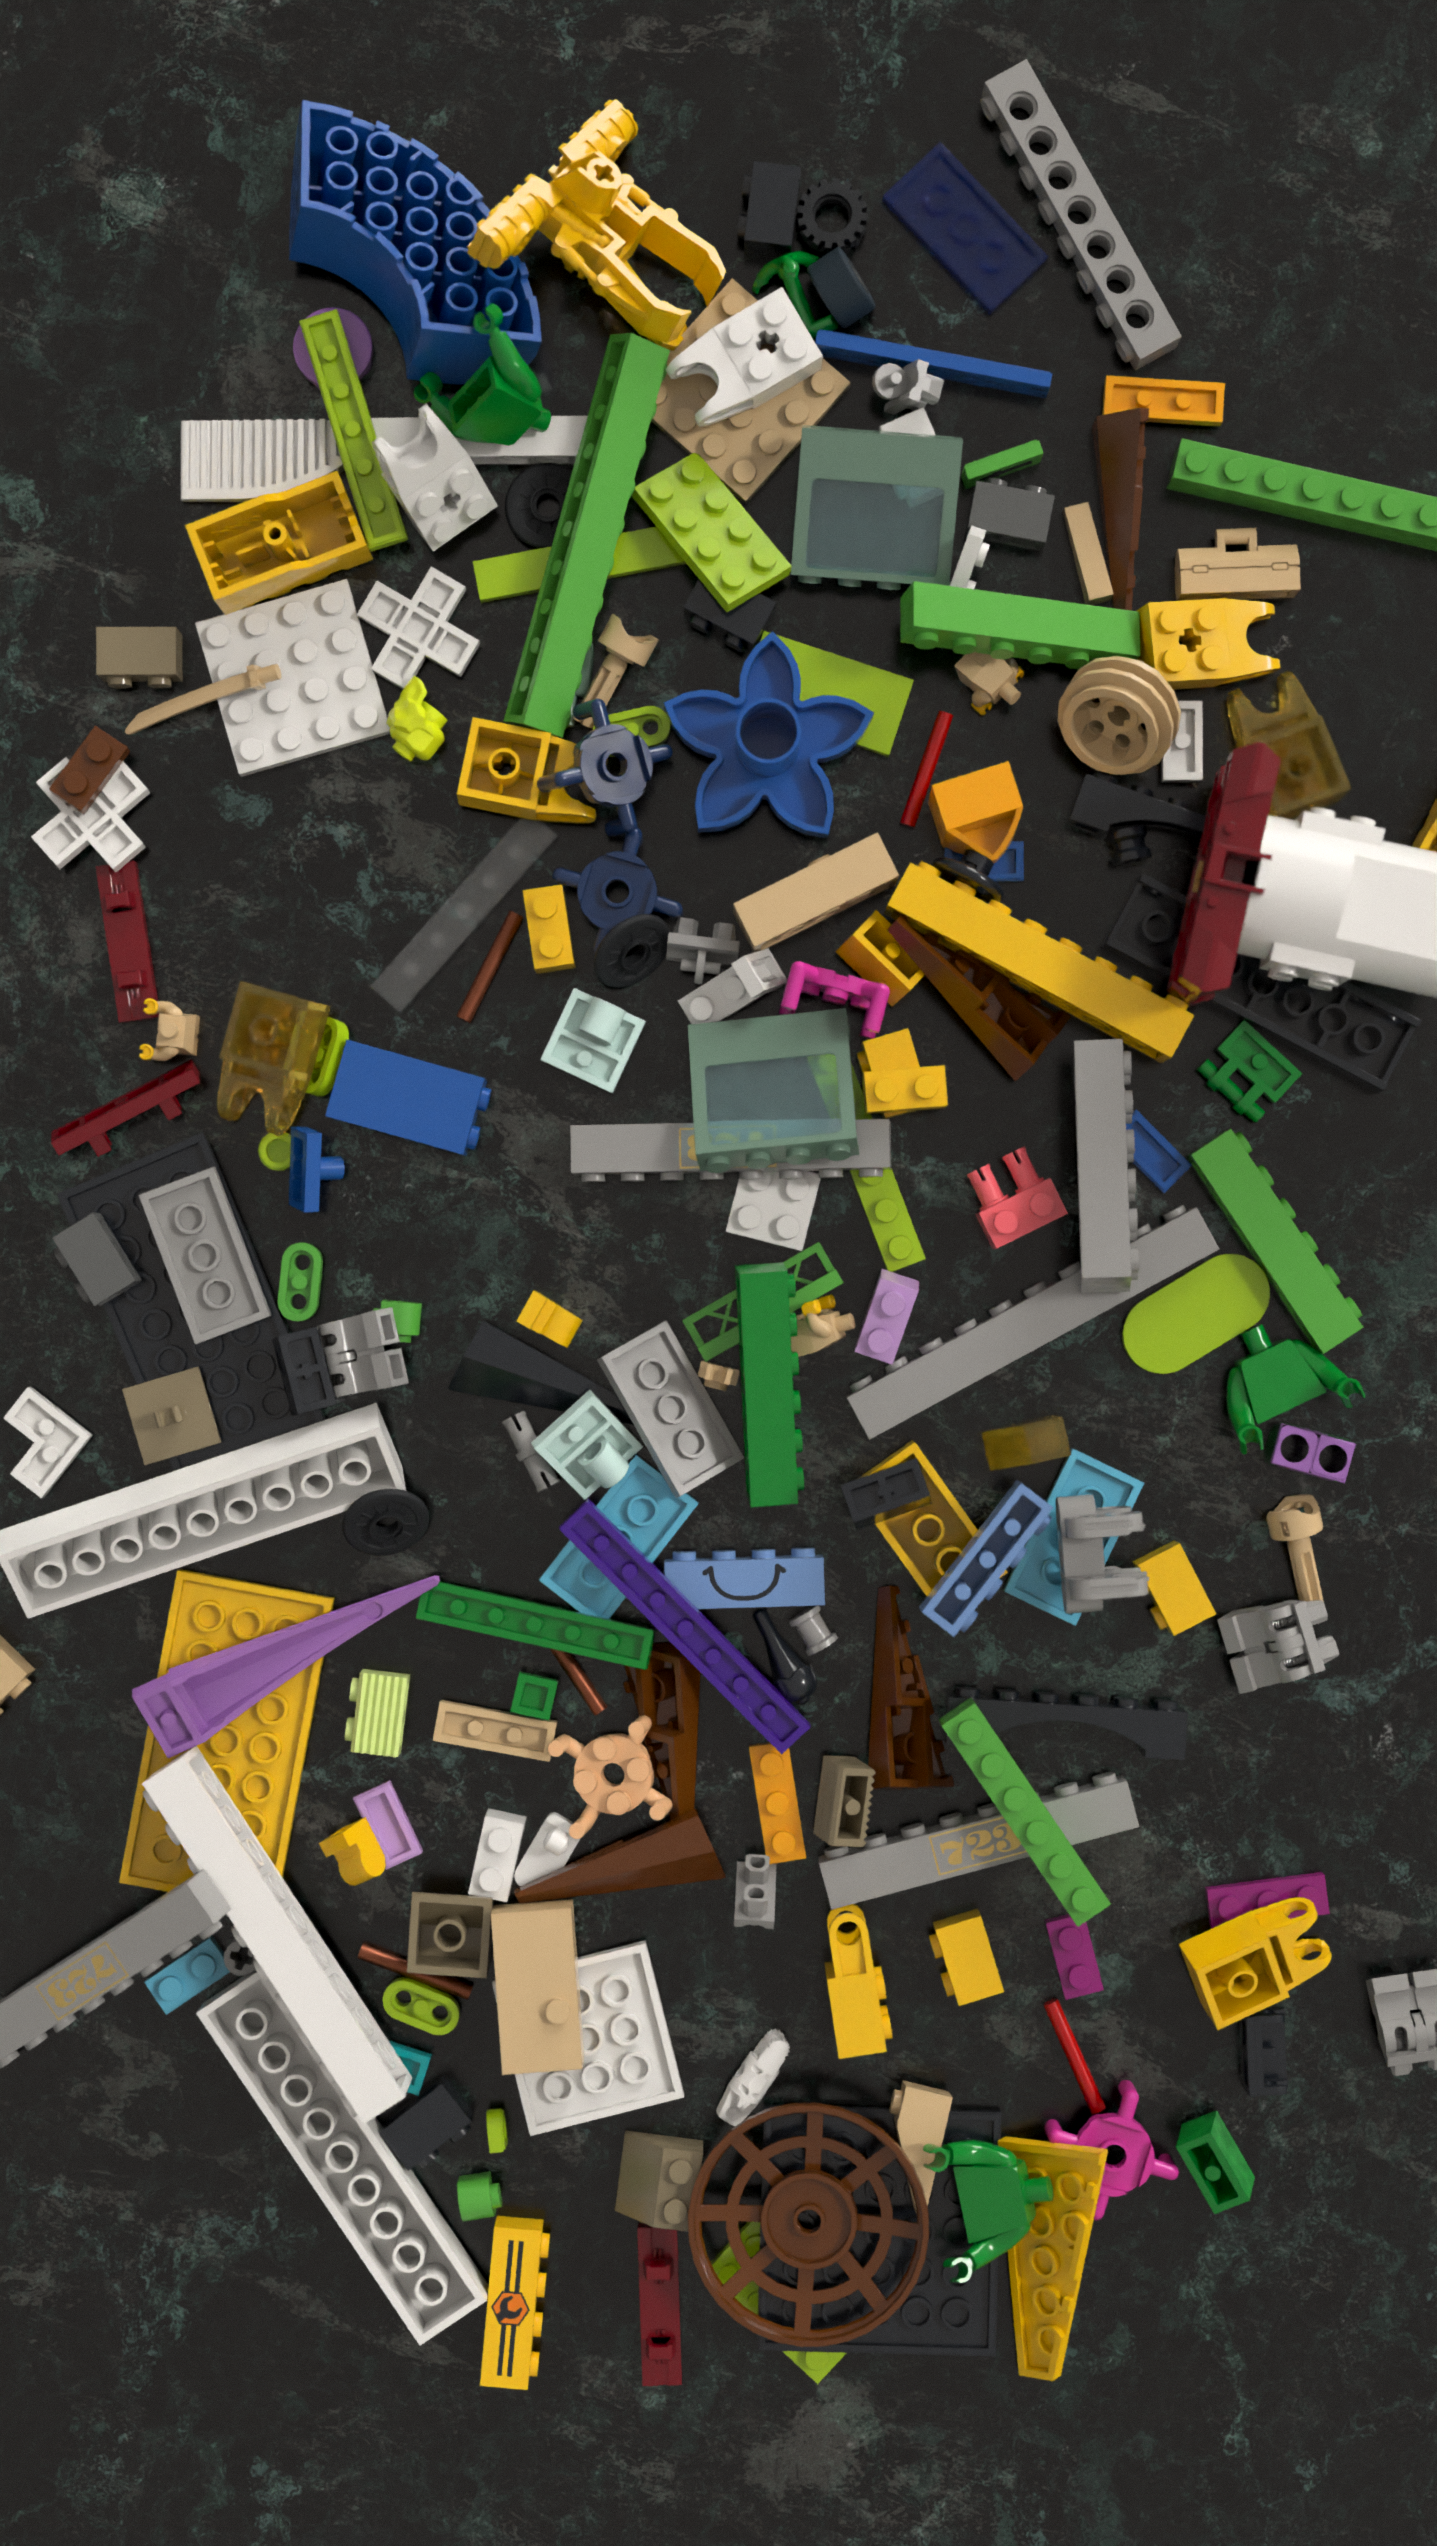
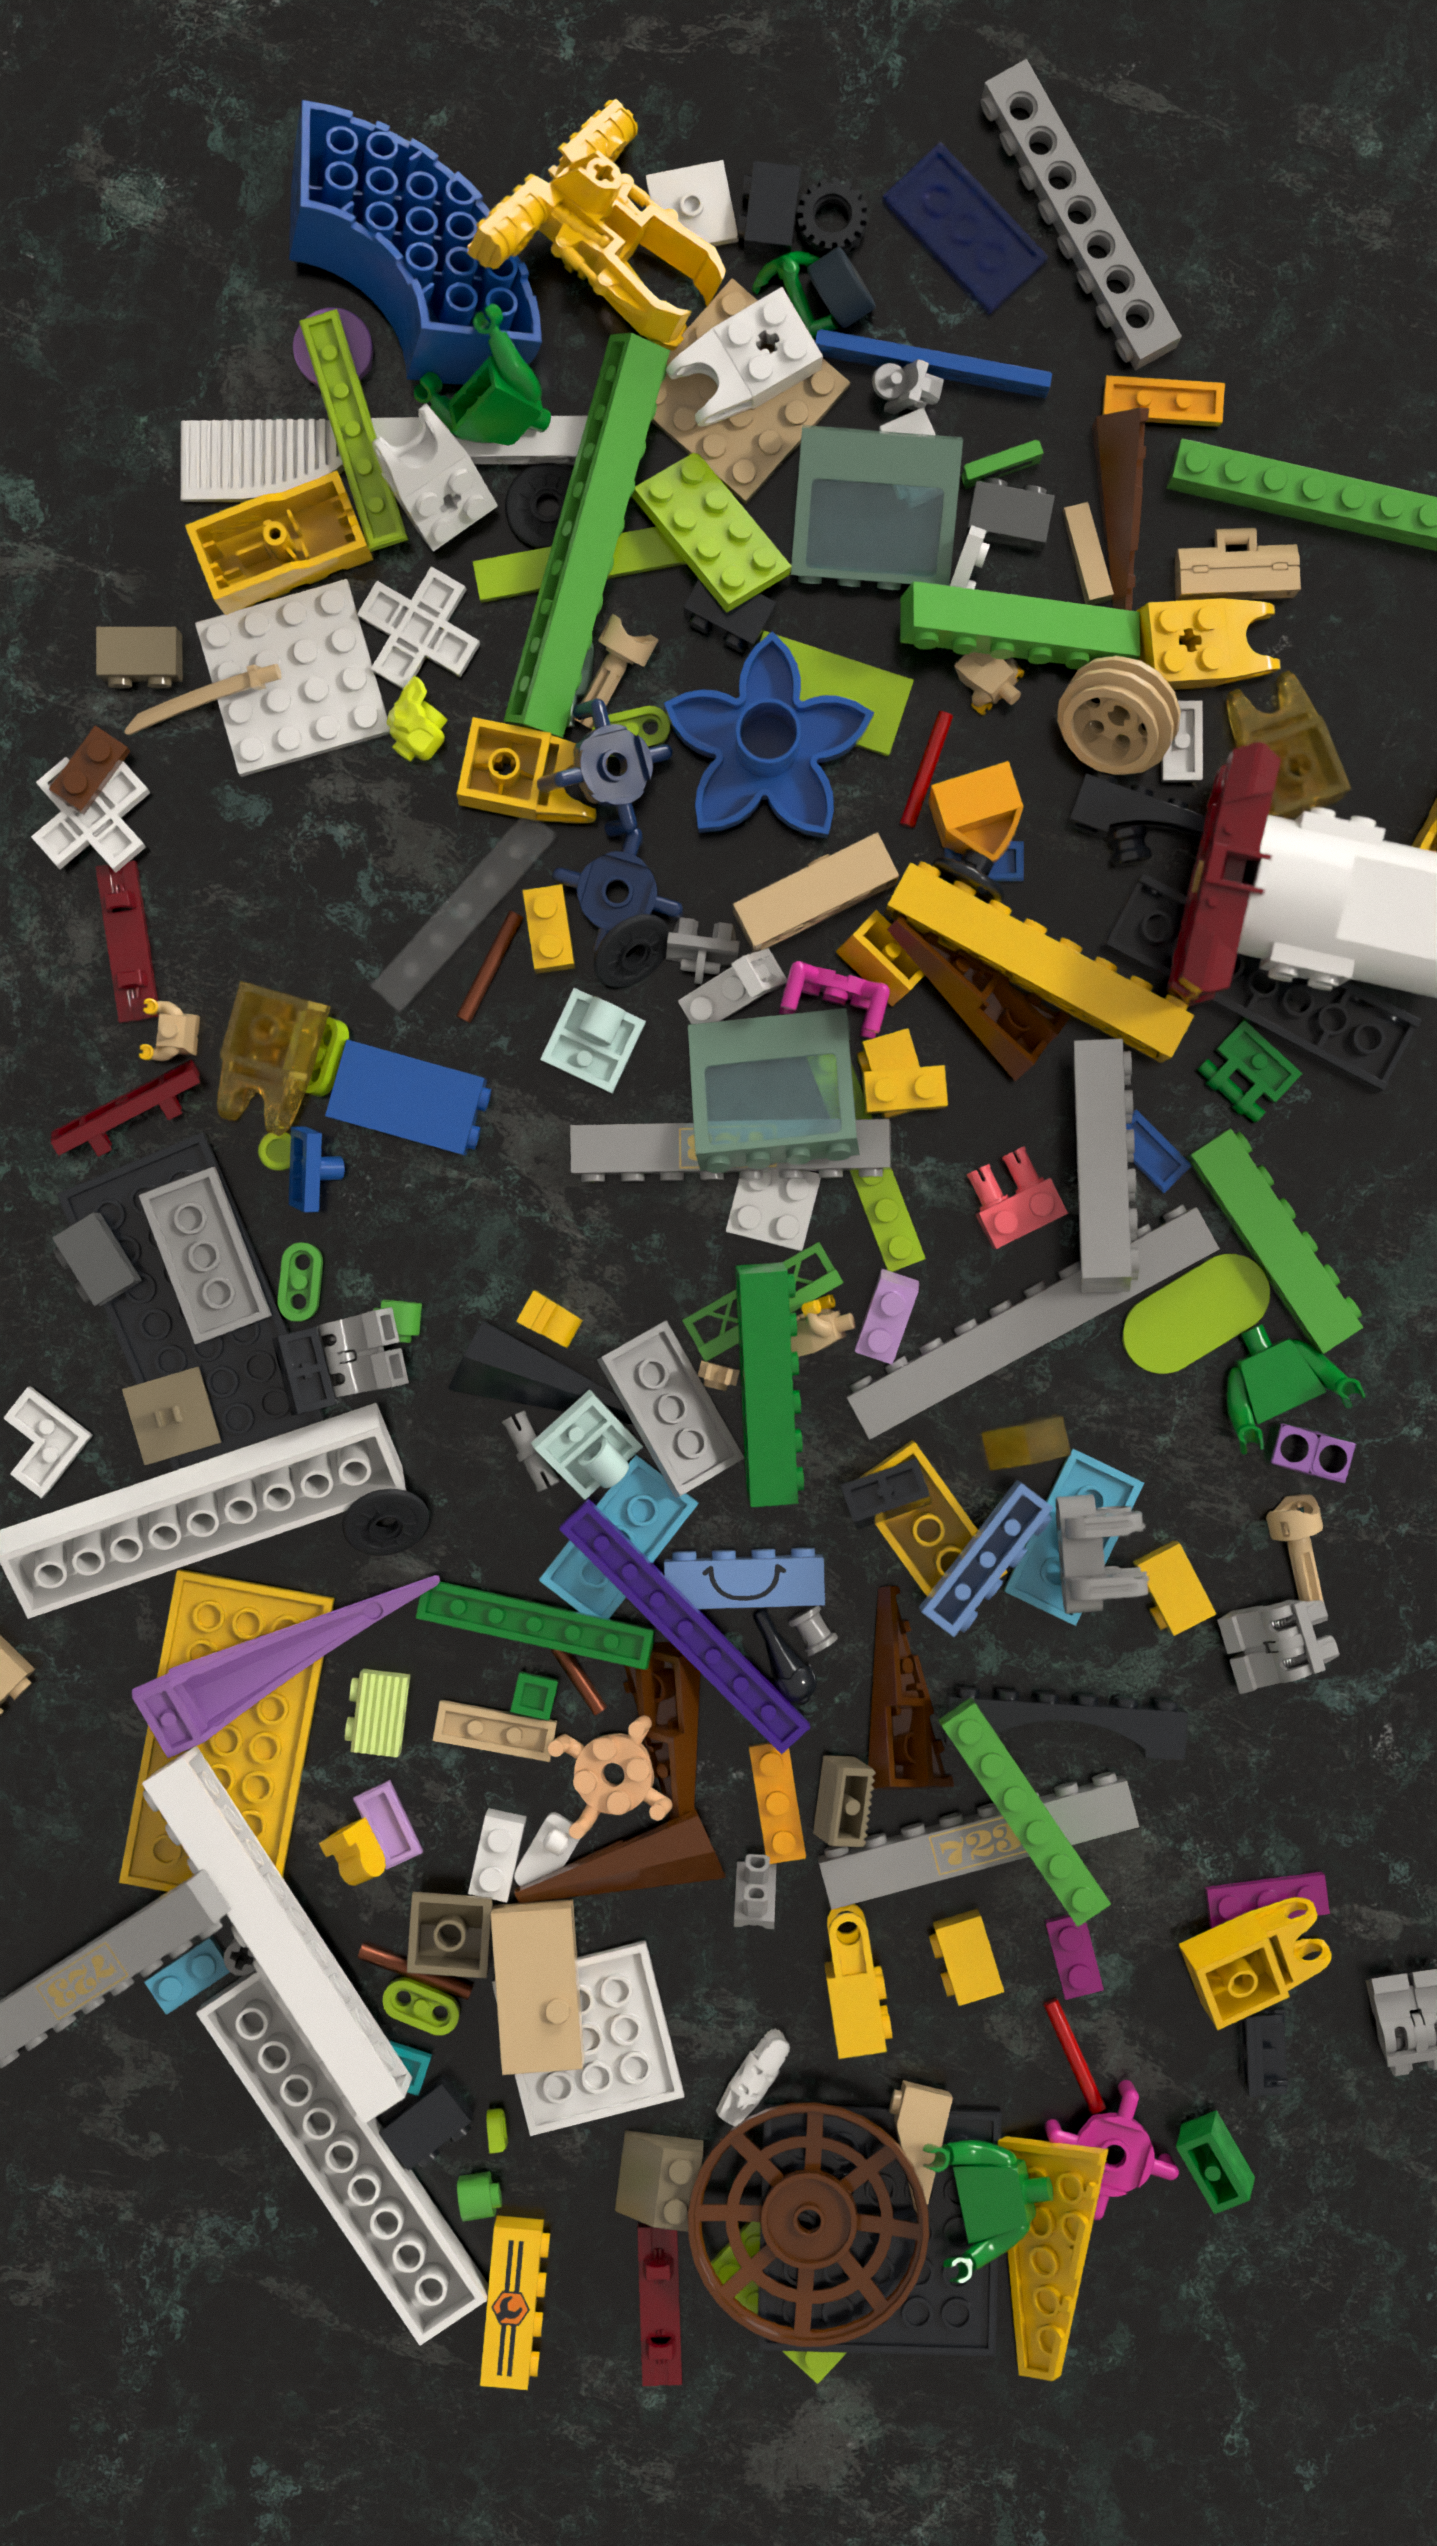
none -> white plate [646,160,738,247]

